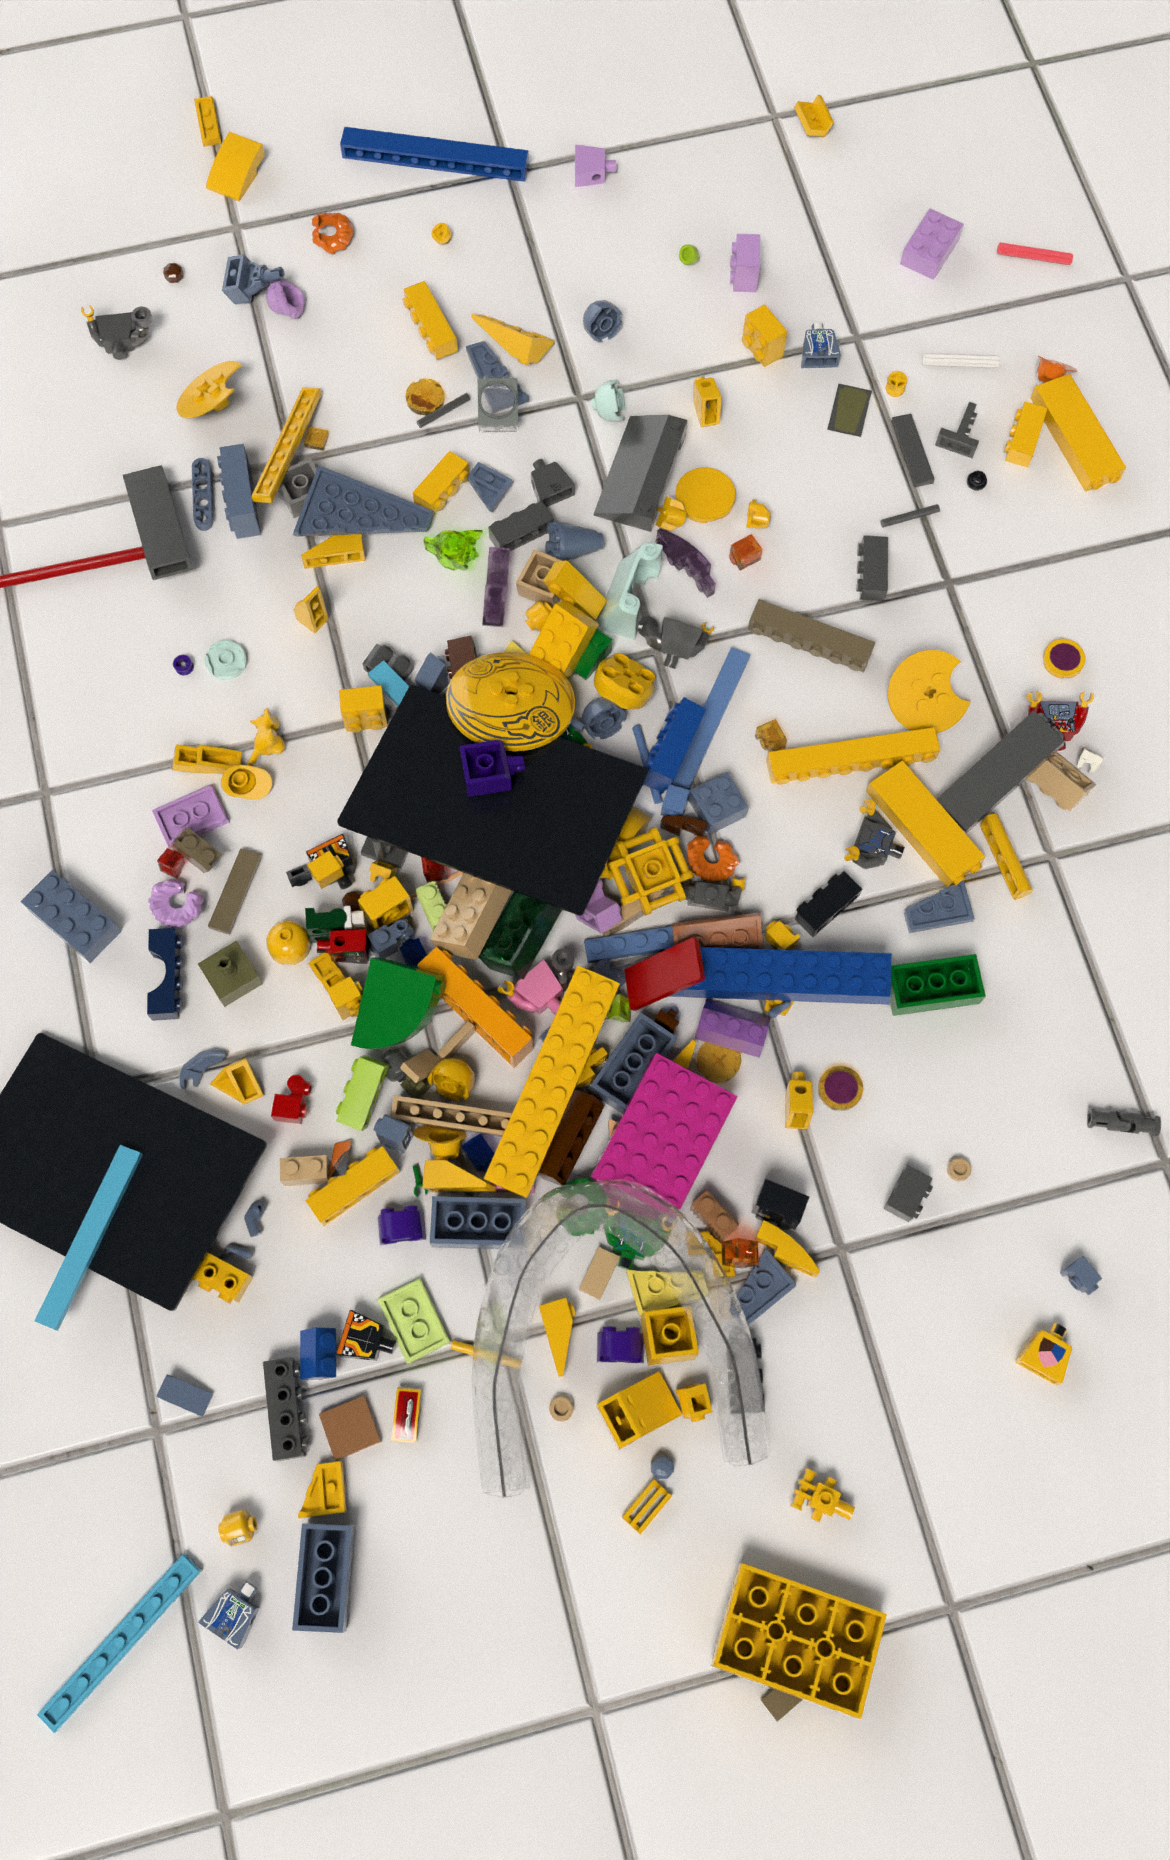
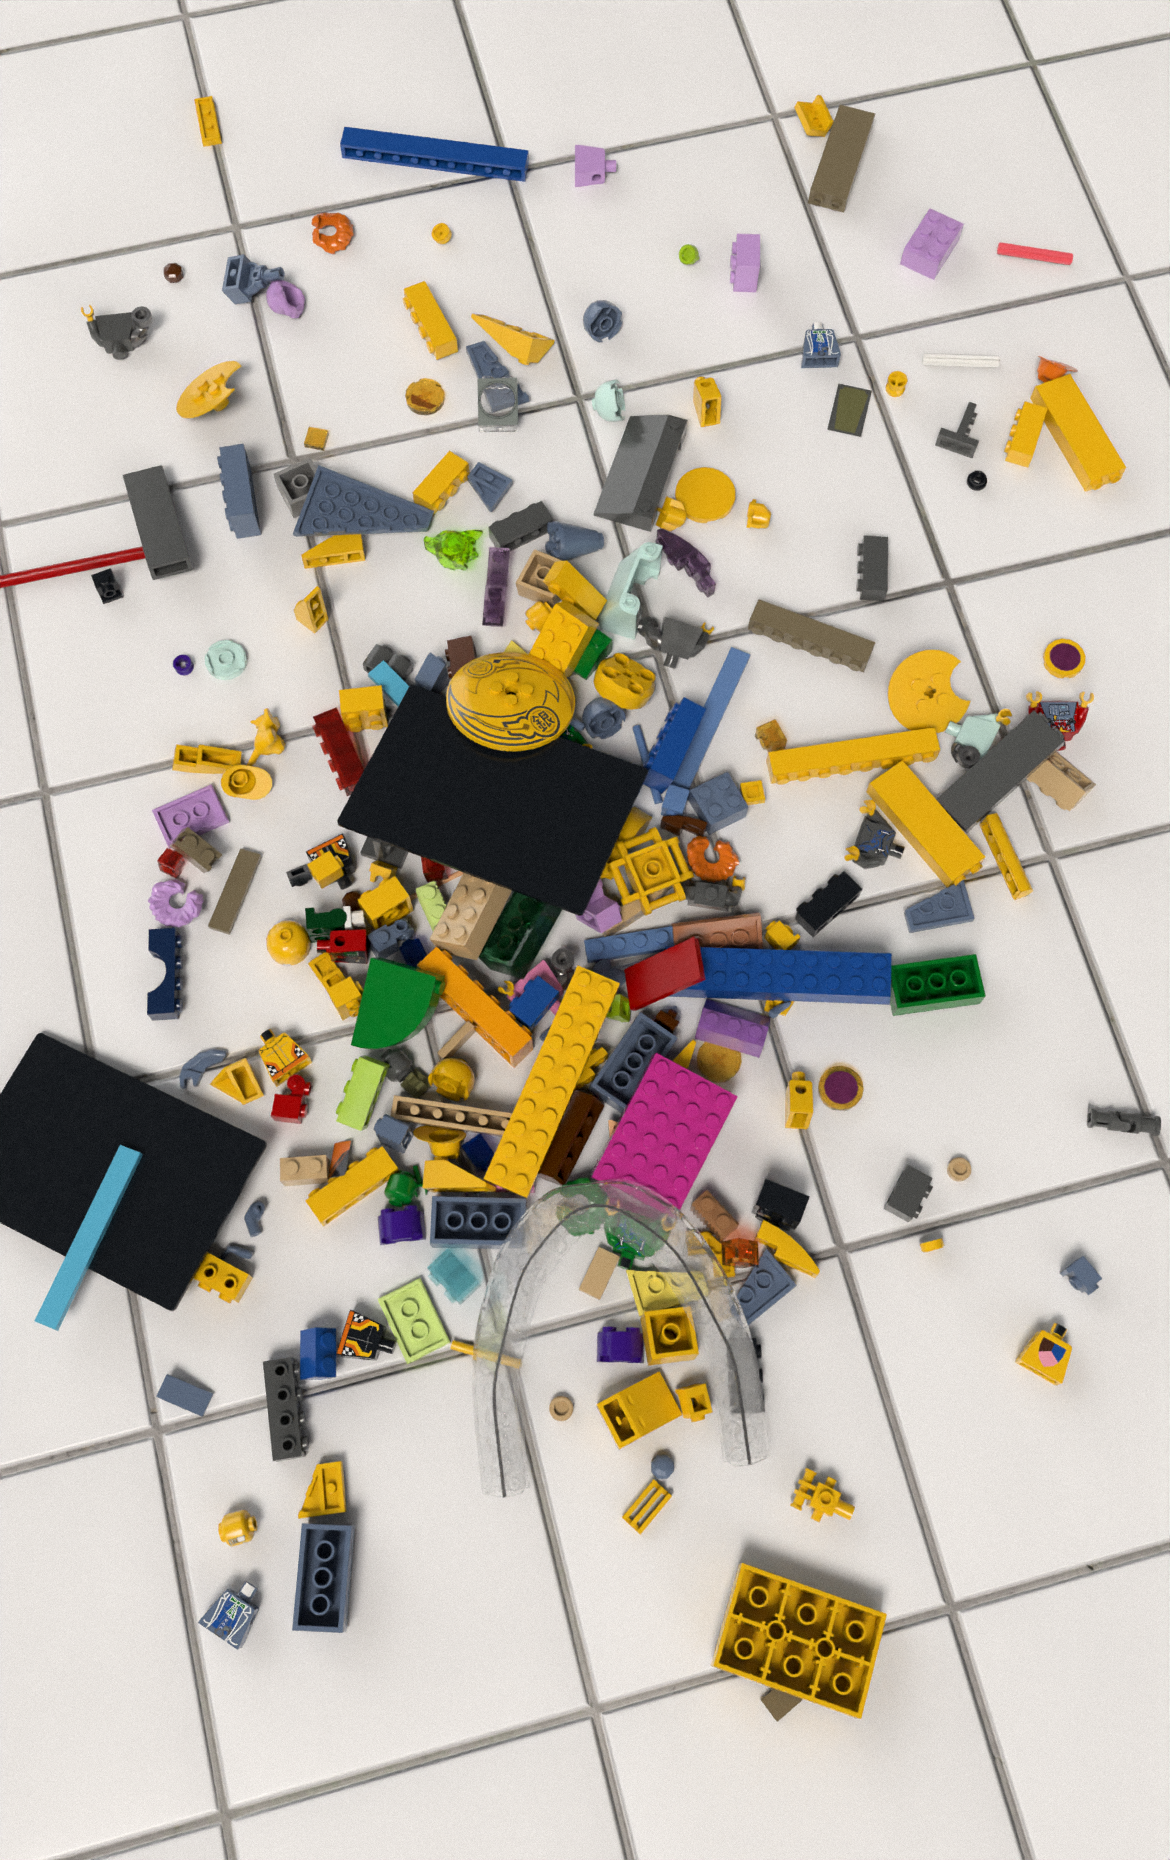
sand blue brick [20,870,121,963] -> none
medium azure tile [37,1553,202,1733] -> none
sand blue beam [192,458,213,531] -> none
olive brick [198,941,263,1007] -> none
yellow slope [206,131,265,202] -> none
yellow tile [251,388,322,503] -> none
medium nougat tile [319,1395,381,1461] -> none
slope [392,1387,421,1442] -> none
tan tile [400,1049,441,1083] -> none
dark grey bar [416,393,470,428] -> none
dark purple hinge [459,740,525,797] -> none
dark grey torso [531,459,575,507] -> none
yellow slope [539,1298,576,1378] -> none
clear orange brick [729,534,763,571] -> none
yellow brick [742,304,788,367] -> none
dark grey bar [880,504,940,528] -> none
dark grey tile [891,414,935,487] -> none
tile [1077,748,1104,774] -> none
none -> black brick [91,568,123,604]
none -> torso [258,1029,312,1087]
none -> clear red brick [312,707,364,796]
none -> green head [384,1171,418,1207]
none -> clear light blue brick [427,1249,481,1305]
none -> blue brick [509,976,560,1031]
none -> yellow tile [740,780,765,805]
none -> dark tan brick [808,105,876,213]
none -> yellow tile [920,1238,944,1253]
none -> light aqua torso [945,709,1012,769]

